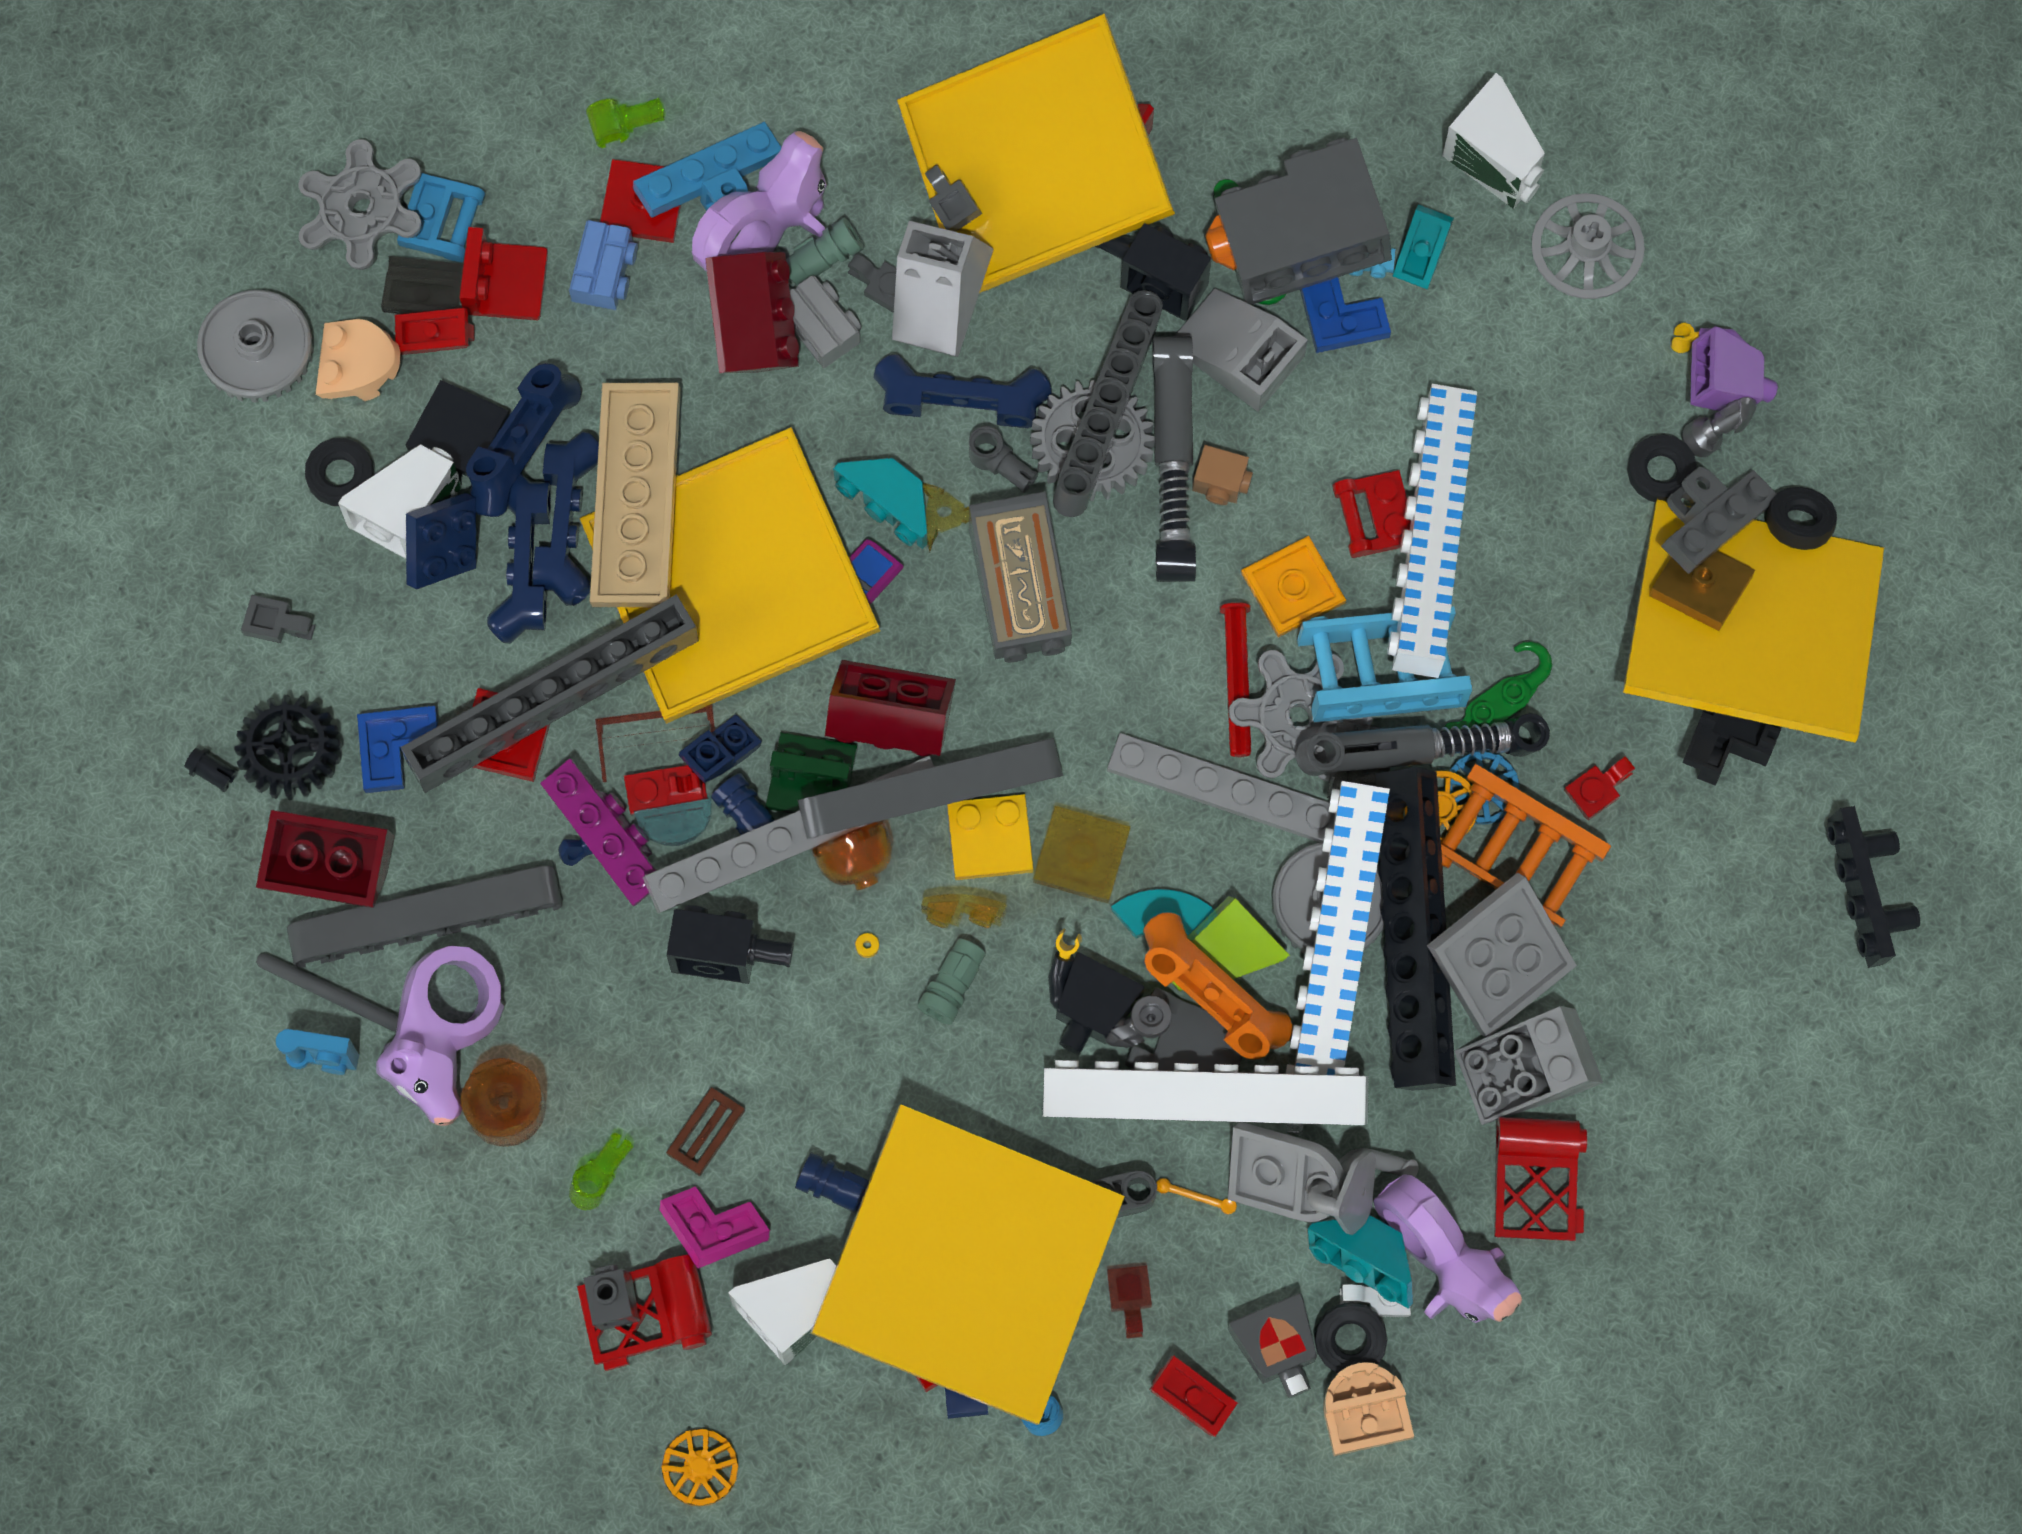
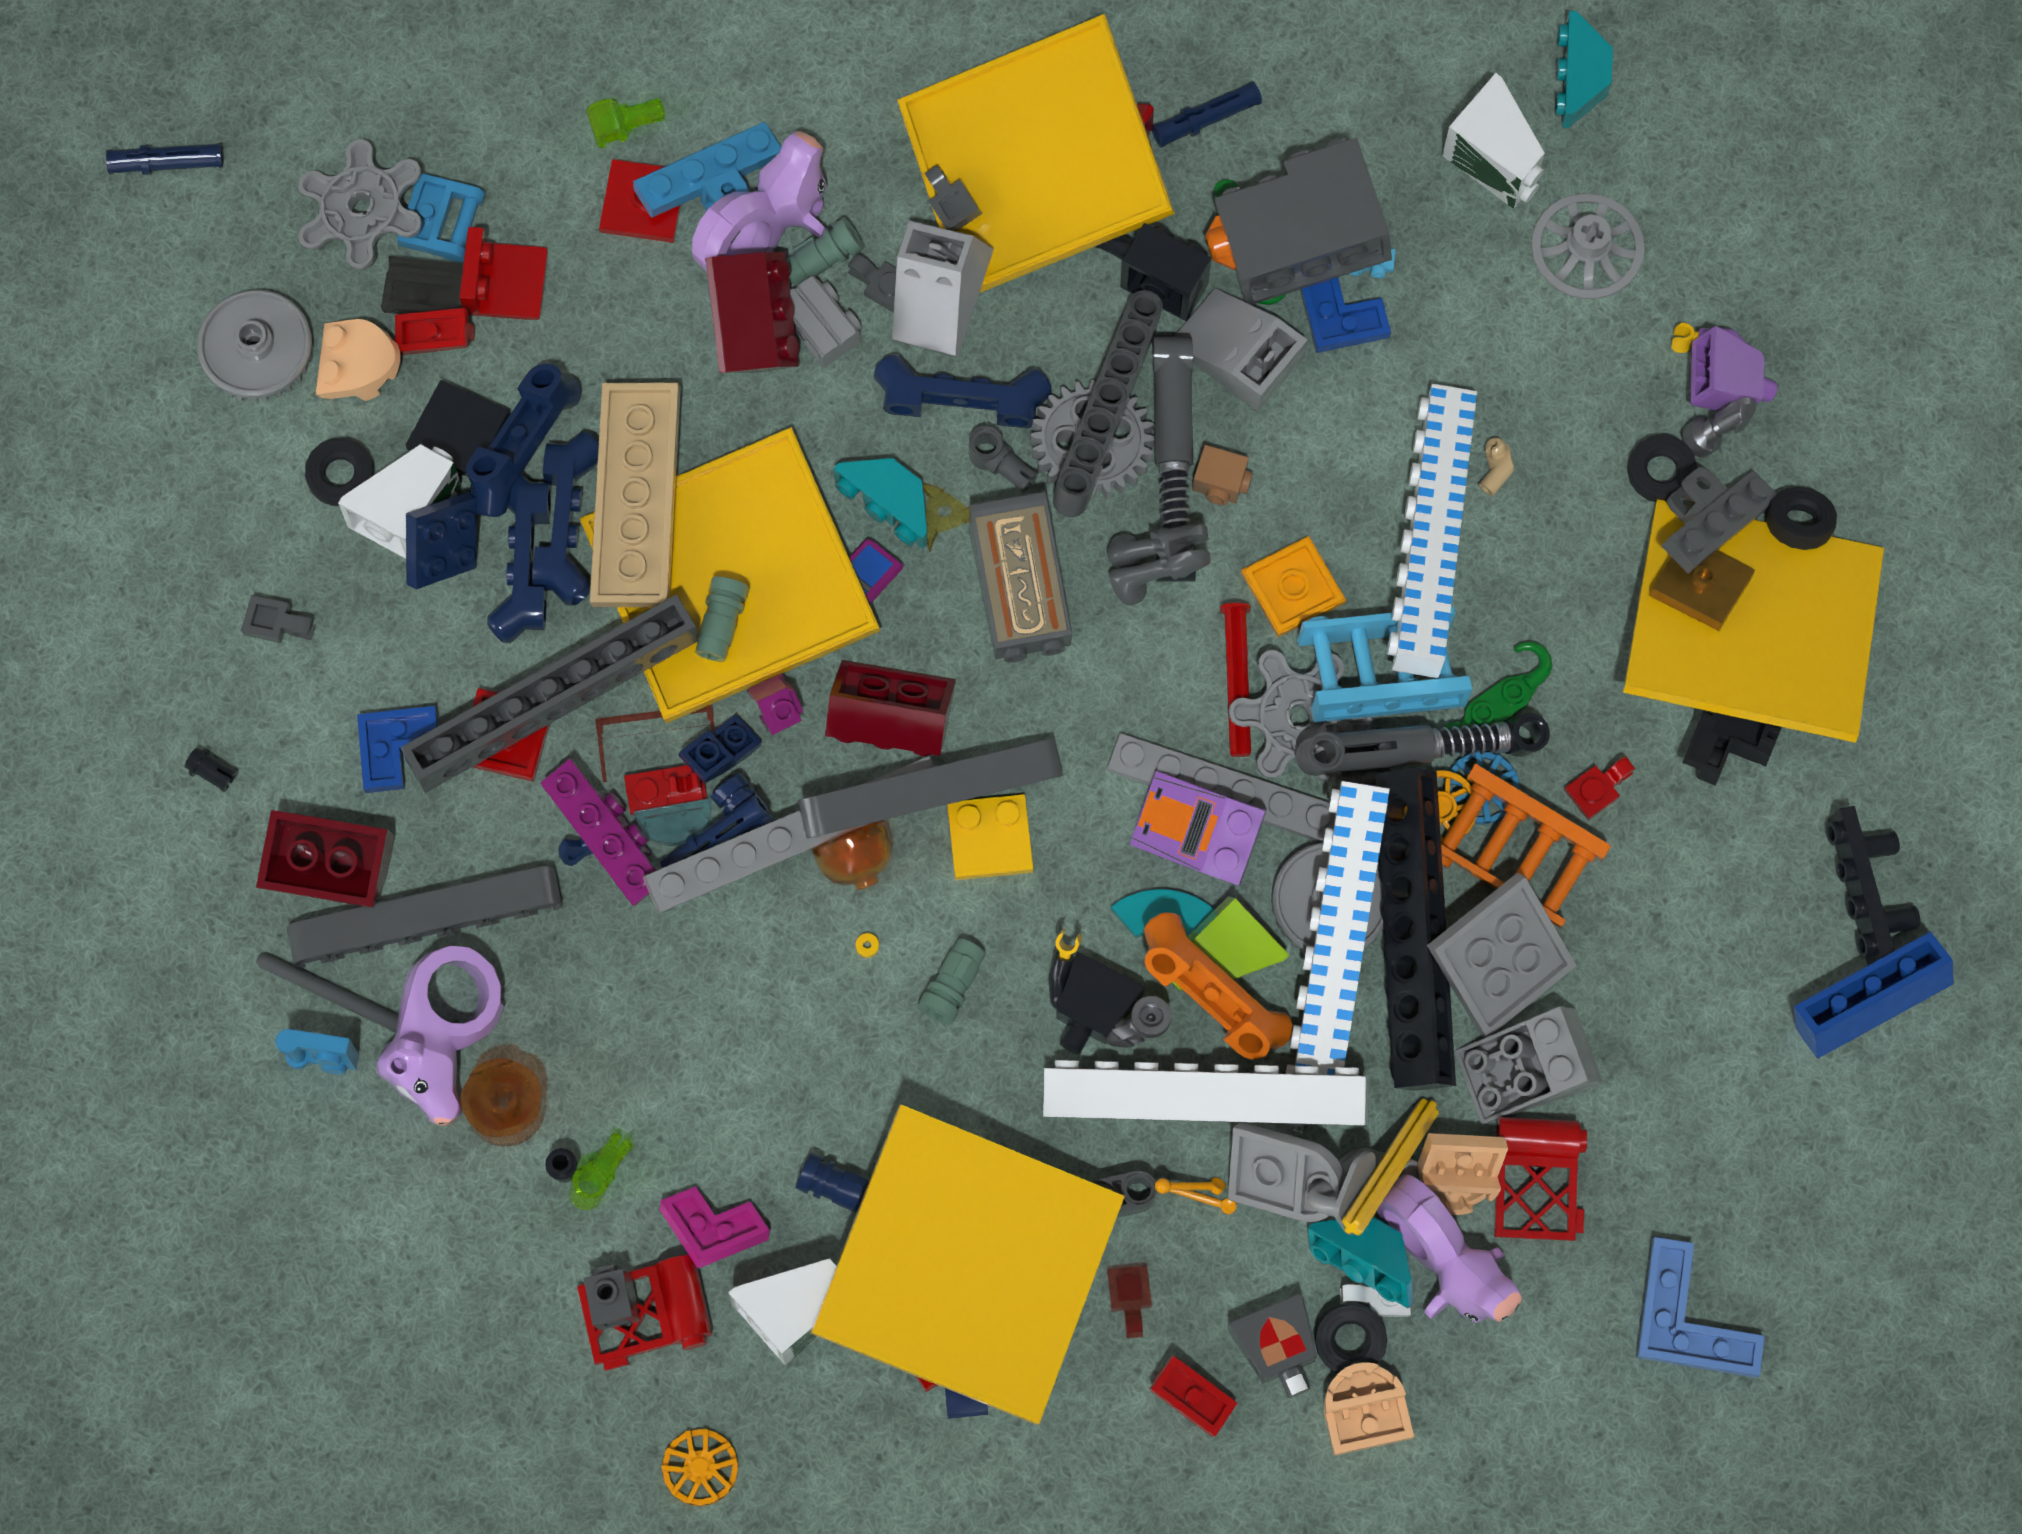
black gear [234,695,342,800] -> none
medium blue brick [569,220,638,310] -> none
black brick [666,905,794,984] -> none
copper tile [666,1087,745,1176] -> none
dark green bracket [766,732,857,814] -> none
clear yellow slope [921,894,1007,929] -> none
dark azure tile [1021,1395,1063,1436] -> none
clear yellow plate [1033,806,1131,904] -> none
dark grey flag [1125,988,1243,1072] -> none
red plate [1332,470,1411,558] -> none
teal slope [1392,205,1454,290] -> none
none -> dark blue pin [106,143,223,175]
none -> black pin [545,1148,578,1183]
none -> dark blue pin [660,794,769,868]
none -> sand green axle [695,576,749,662]
none -> magenta window [747,673,803,735]
none -> dark grey piece [1107,524,1211,606]
none -> medium lavender slope [1130,771,1267,886]
none -> dark blue pin [1151,81,1262,148]
none -> light orange hinge [1155,1177,1226,1195]
none -> yellow axle [1342,1098,1439,1236]
none -> light nougat slope [1417,1133,1508,1215]
none -> tan arm [1478,438,1514,497]
none -> teal slope [1555,11,1613,128]
none -> medium blue plate [1637,1237,1765,1378]
none -> blue brick [1794,931,1954,1059]

